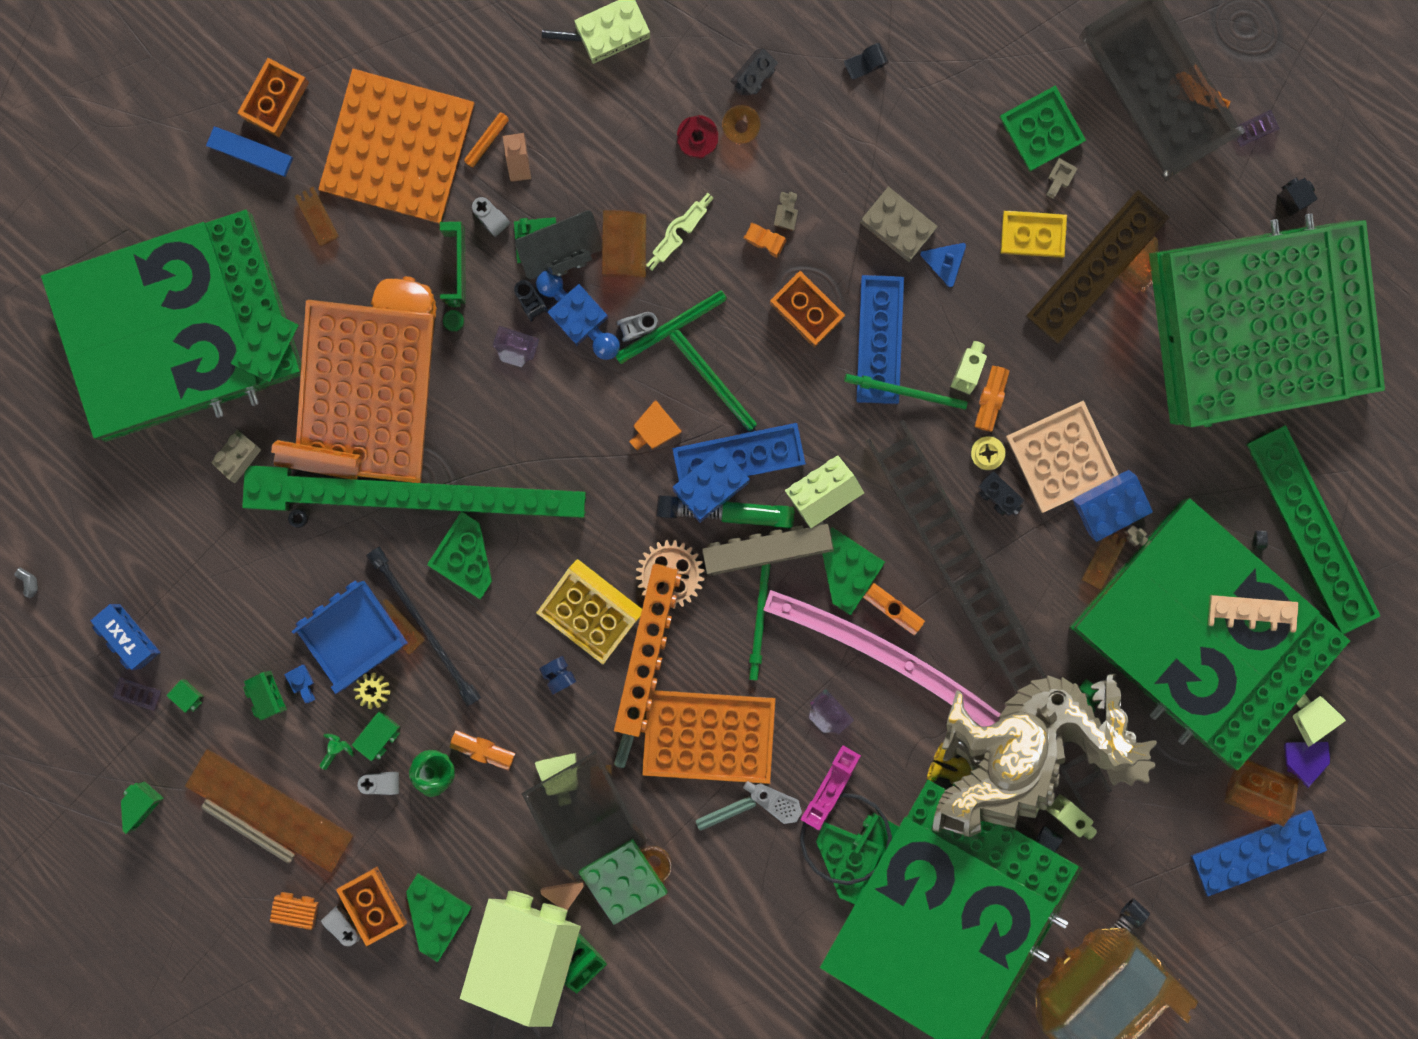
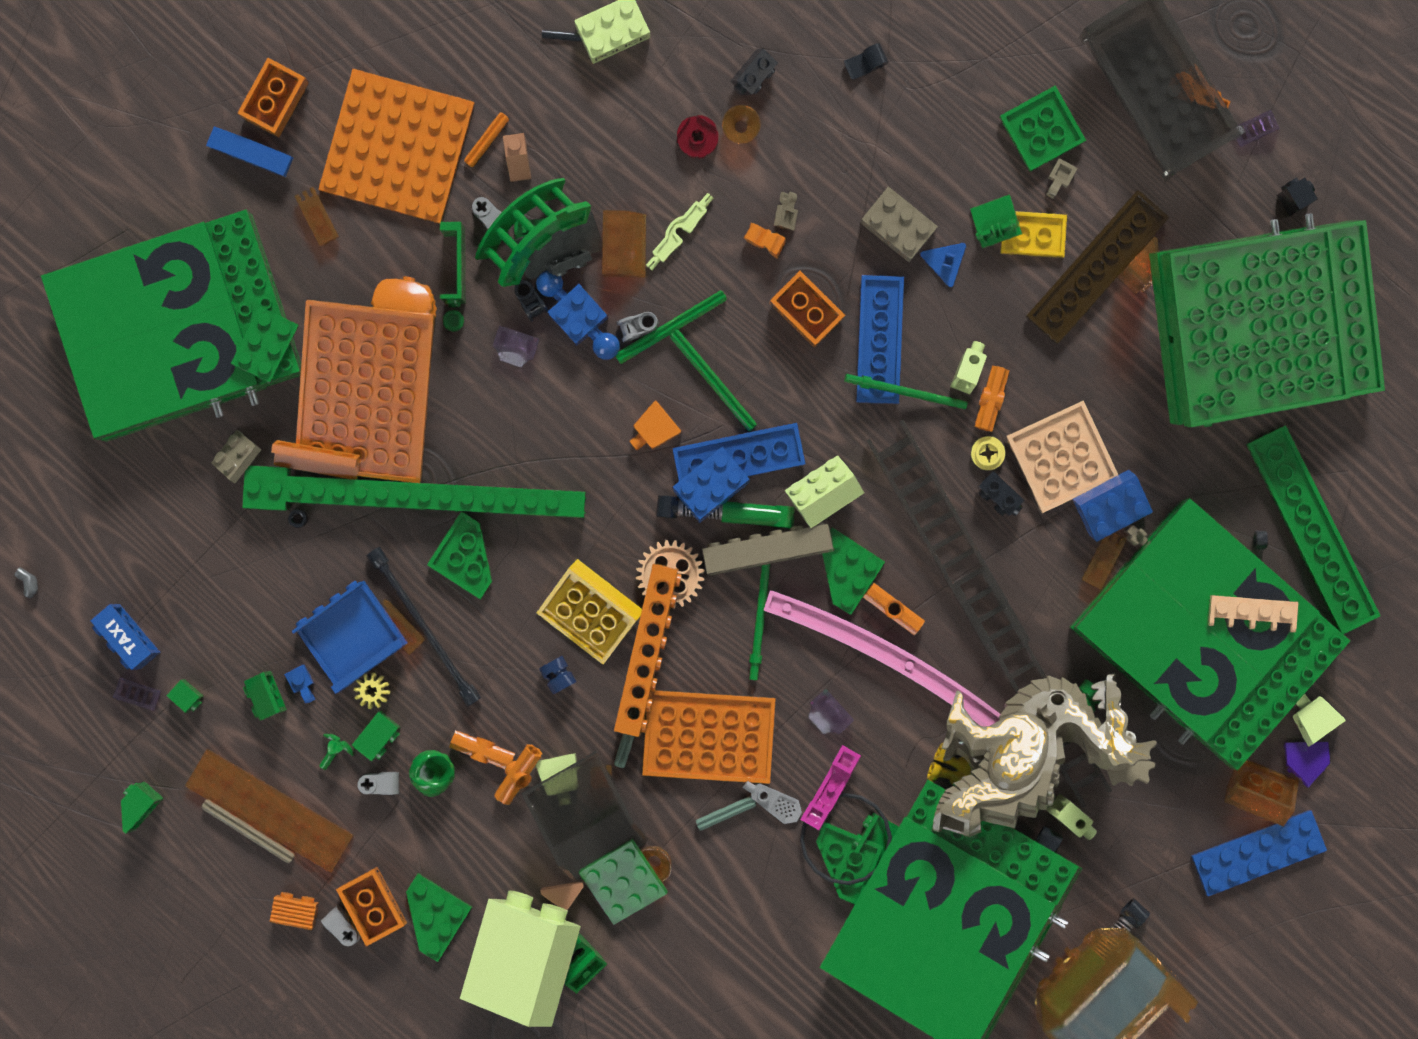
none -> green fence [475,178,591,287]
none -> orange piece [494,744,542,805]
none -> green hinge [970,194,1022,248]

